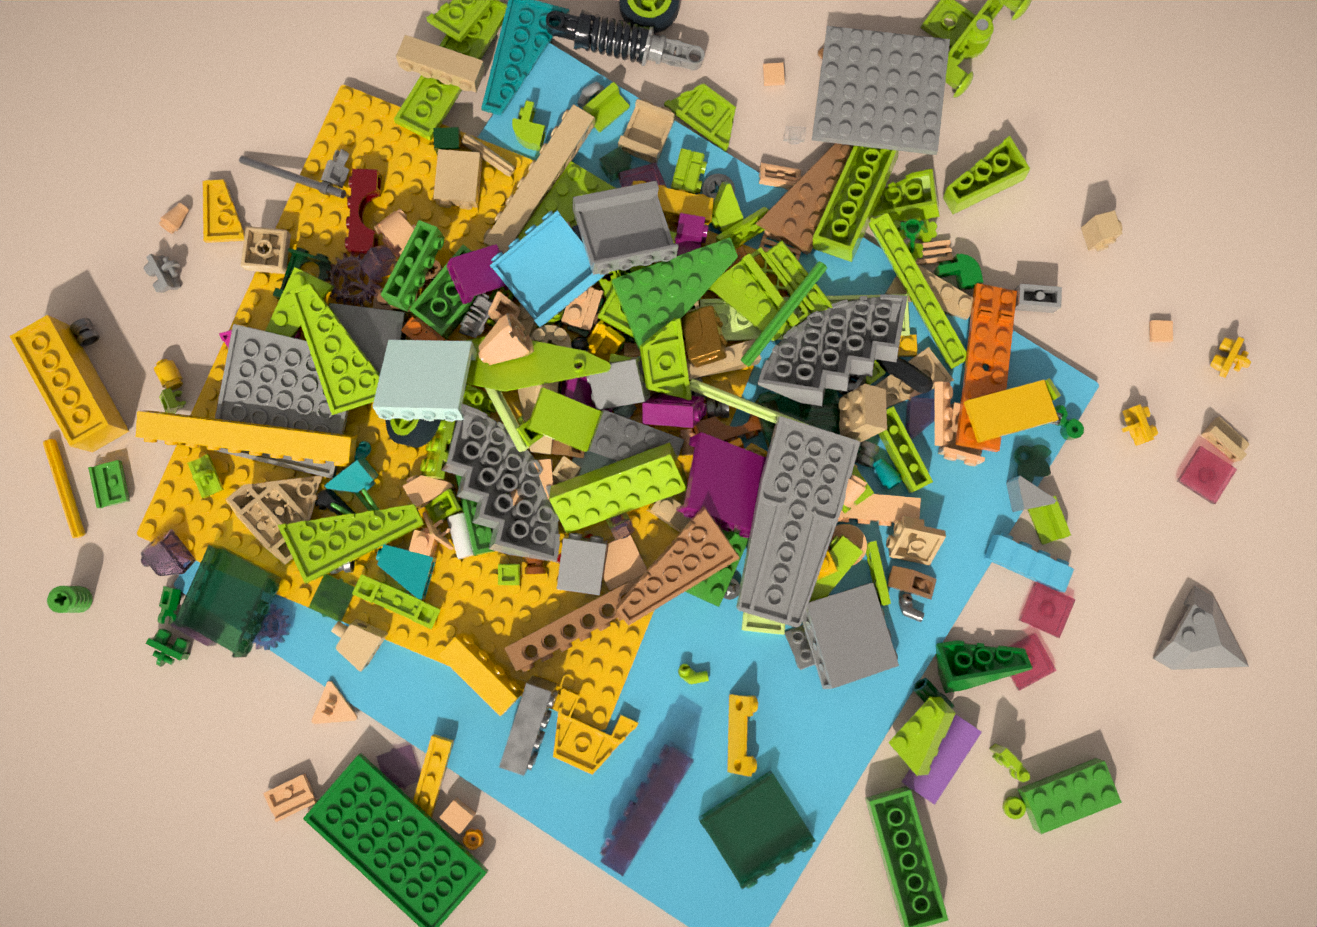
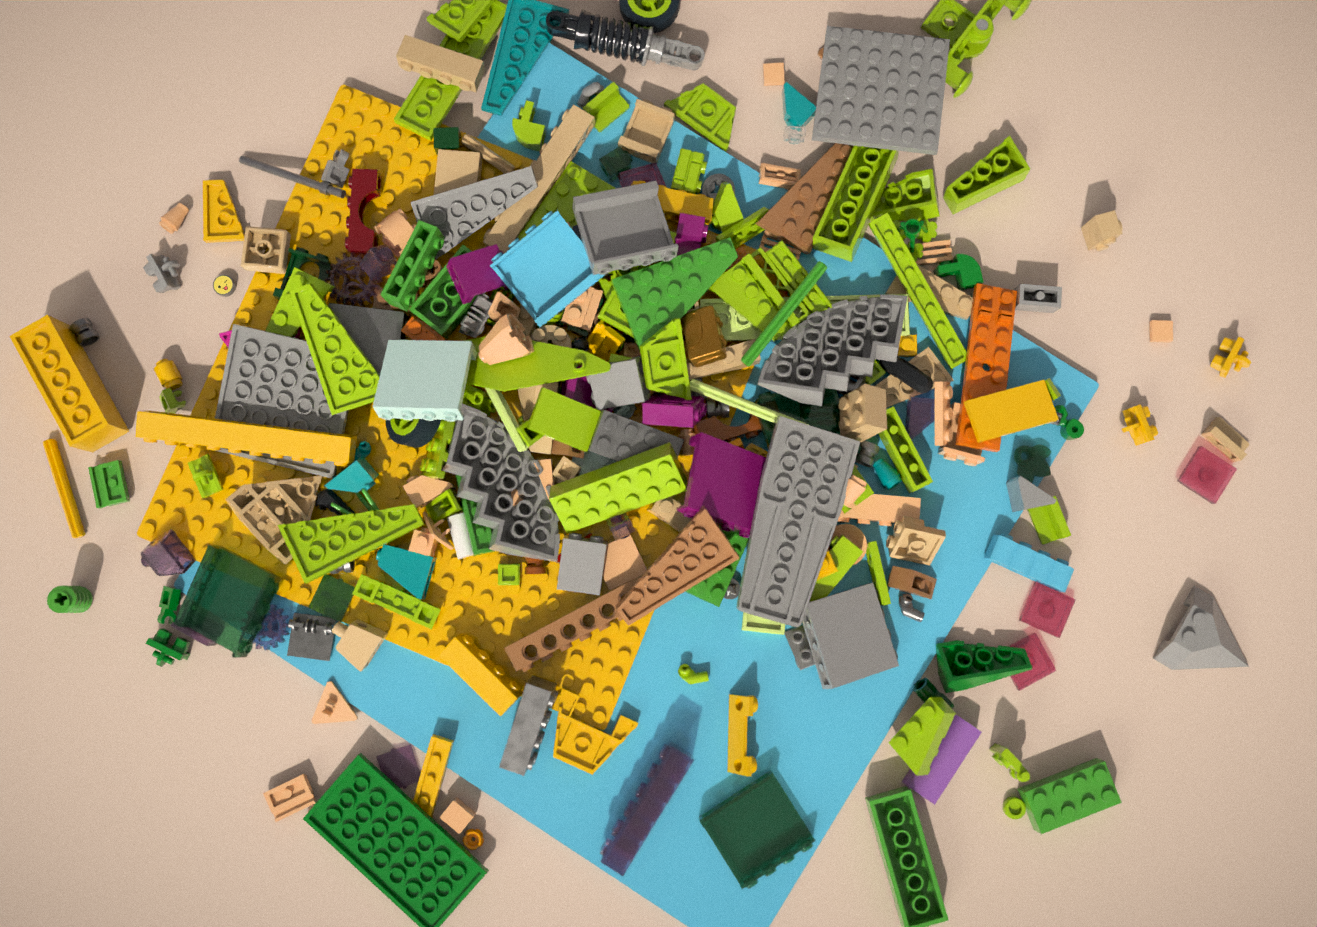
none -> light yellow tile [213,275,236,297]
none -> flat silver hinge [287,613,337,661]
none -> light grey wing [411,166,538,260]
none -> teal slope [782,82,816,133]

